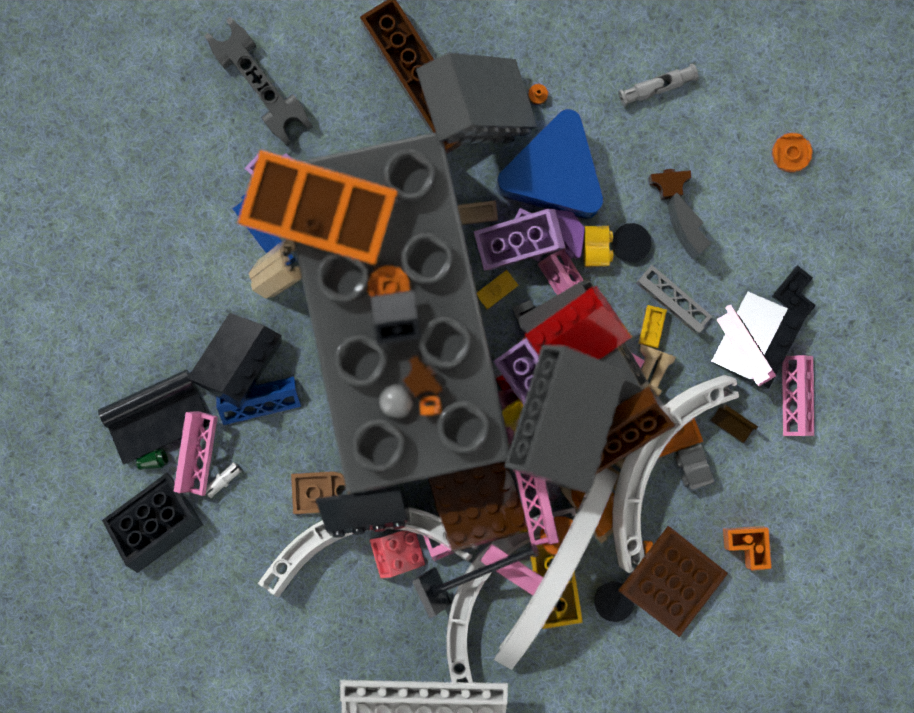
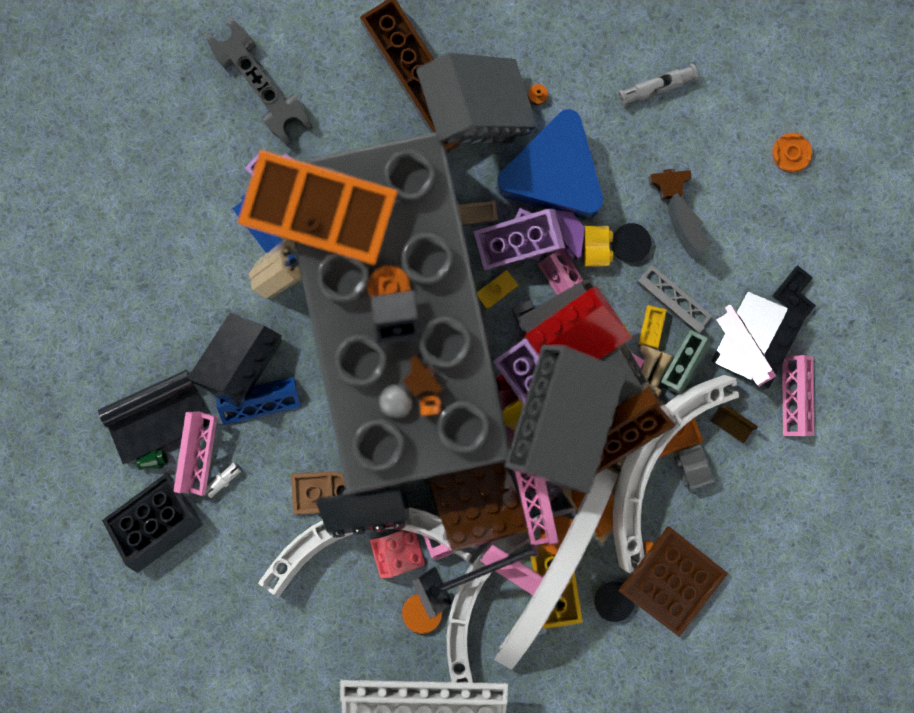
orange brick [723,526,771,570] -> none
none -> orange tile [402,593,442,634]
none -> sand green brick [661,330,711,395]

